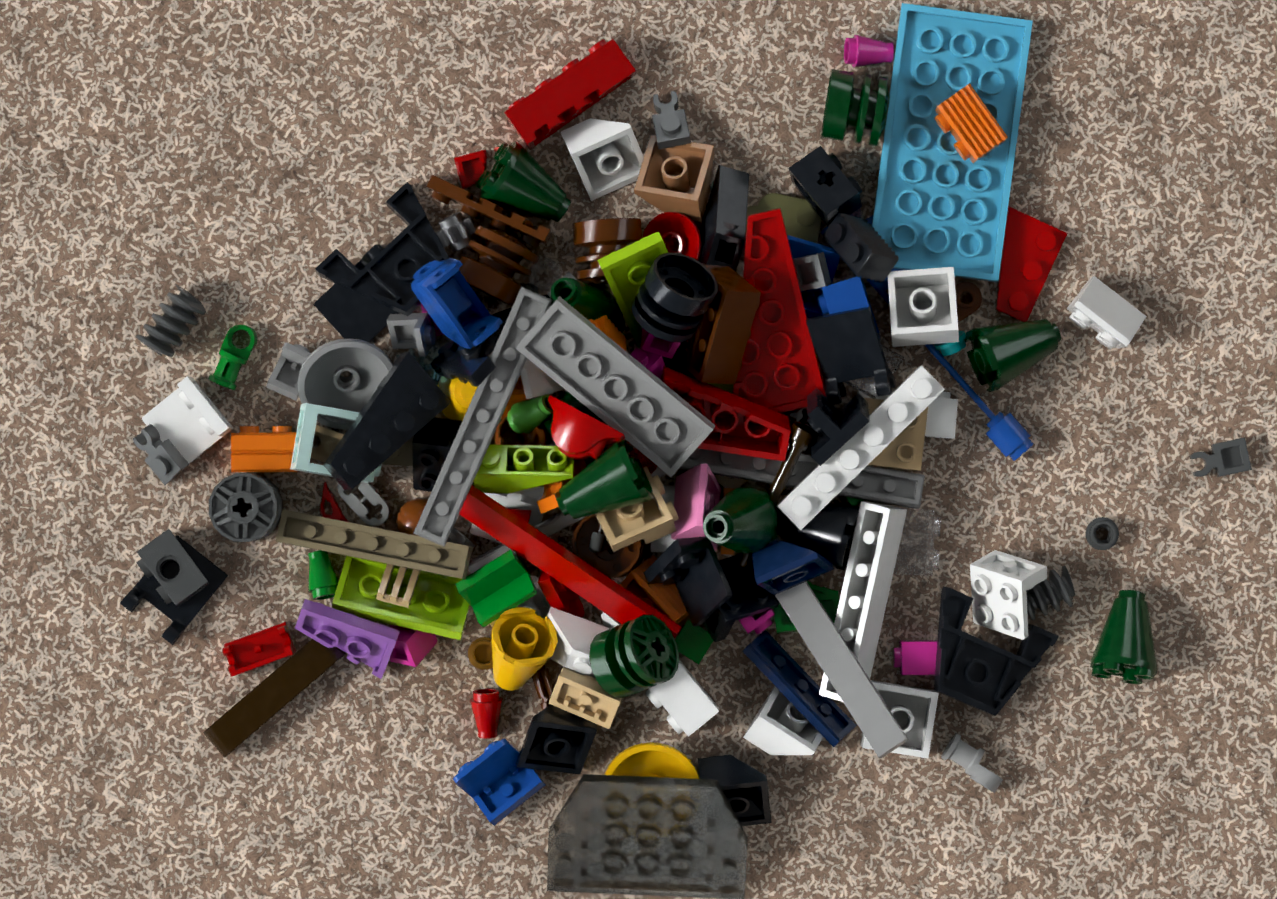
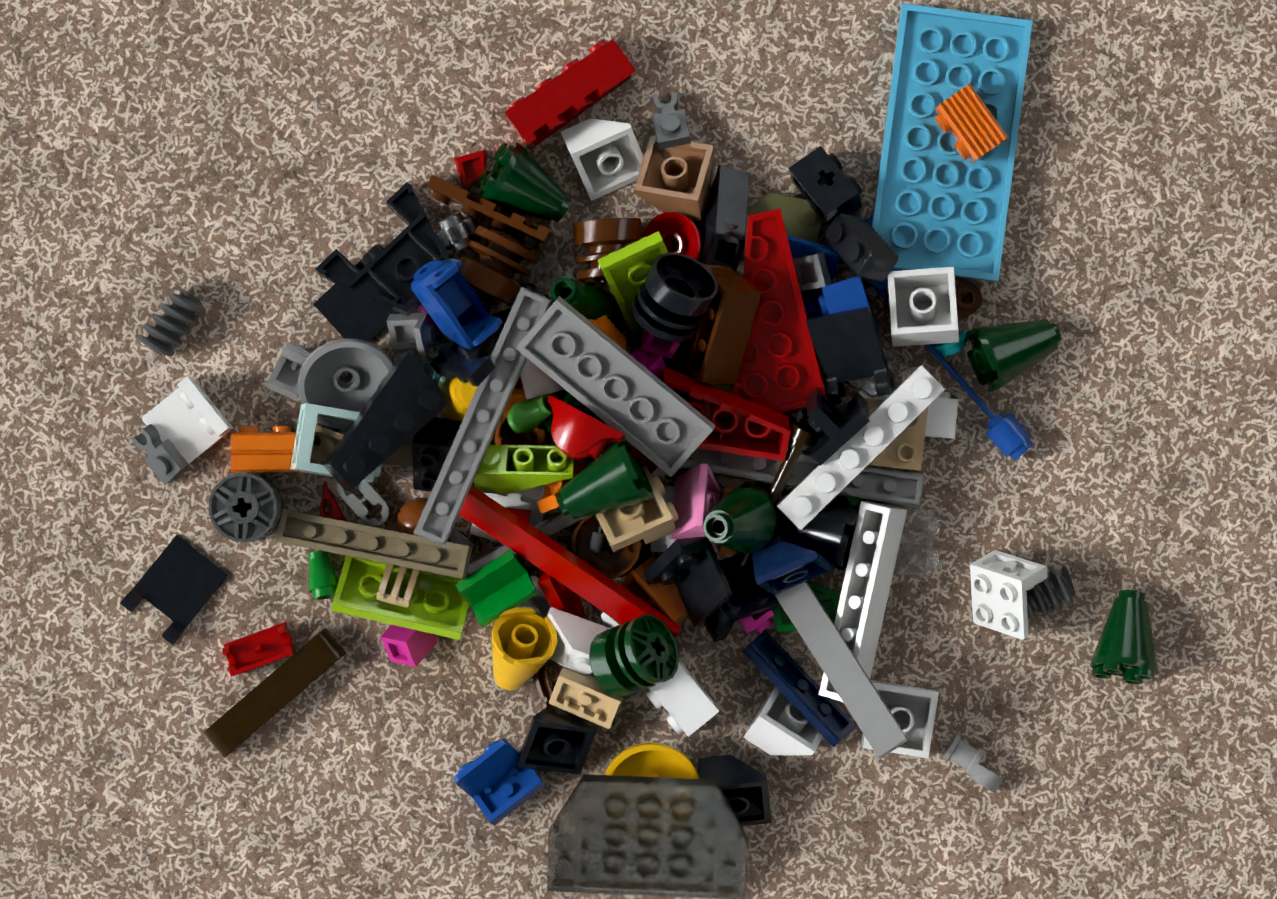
dark grey brick [136,529,210,607] -> none
green connector [208,324,257,390] -> none
medium lavender wing [295,599,399,679] -> none
pearl gold plate [468,637,493,670] -> none
red cone [470,688,503,739] -> none
green tile [675,619,713,664] -> none
dark green wheel [821,69,890,146] -> none
dark pink cone [844,35,894,68] -> none
dark pink brick [893,640,938,675] -> none
black wing [934,586,1059,716] -> none
red wing [995,206,1068,322] -> none
white slope [1067,276,1147,350] -> none
dark grey plate [1085,517,1119,550] -> none
dark grey plate [1189,438,1252,477] -> none

